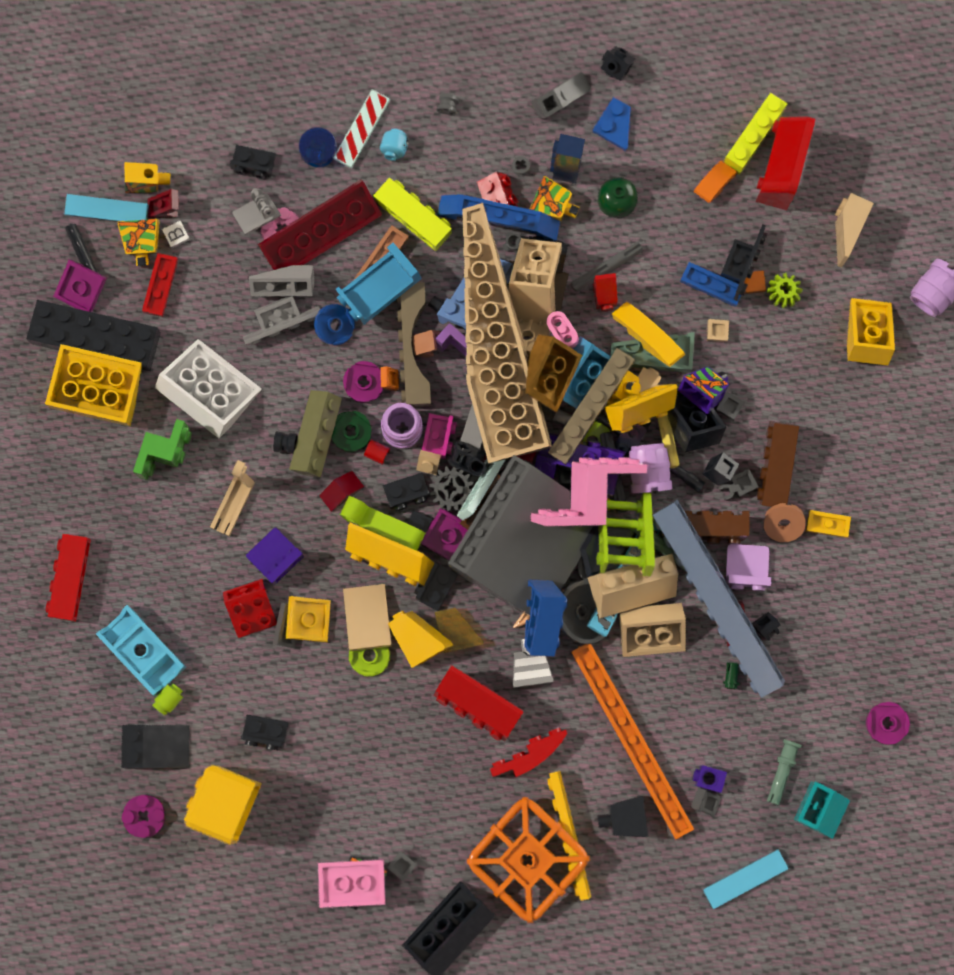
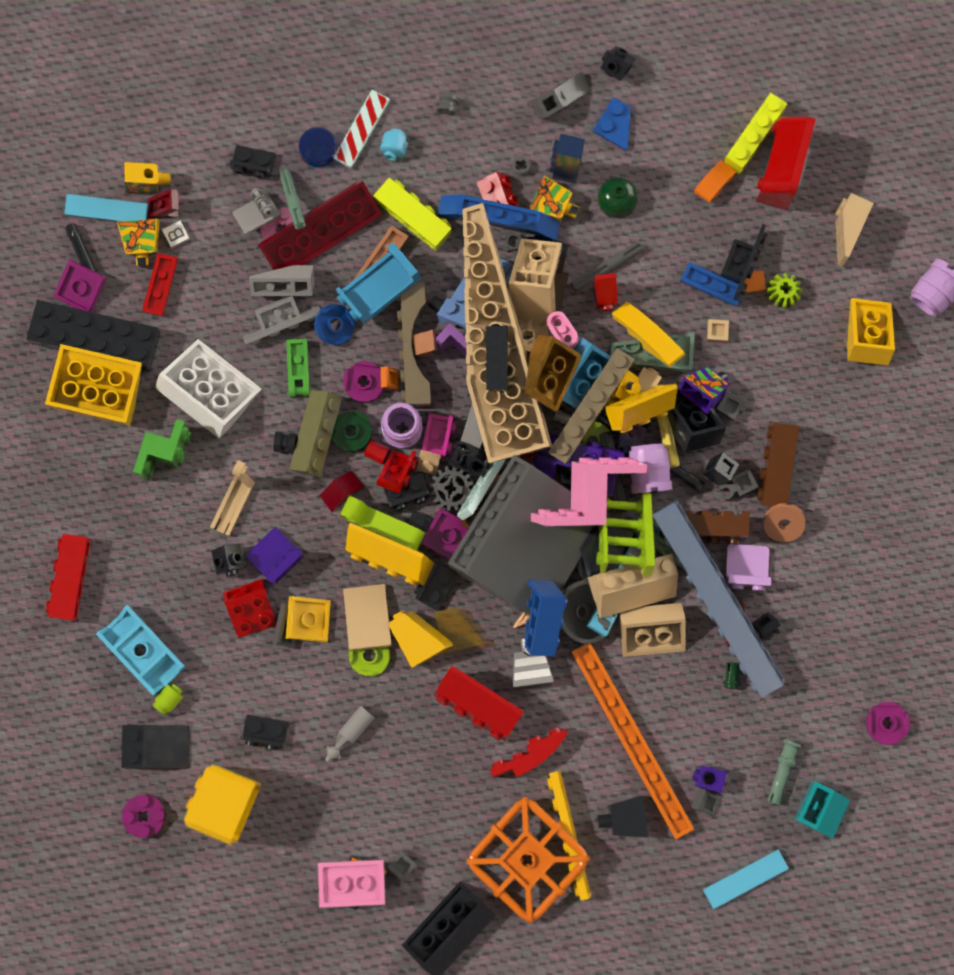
yellow plate [806,510,851,538] -> none
none -> black brick [211,544,246,577]
none -> sand green axle [279,169,306,230]
none -> bright green plate [286,339,310,397]
none -> light grey wheel [325,706,375,762]
none -> red bracket [376,450,418,494]
none -> black tile [486,326,508,390]

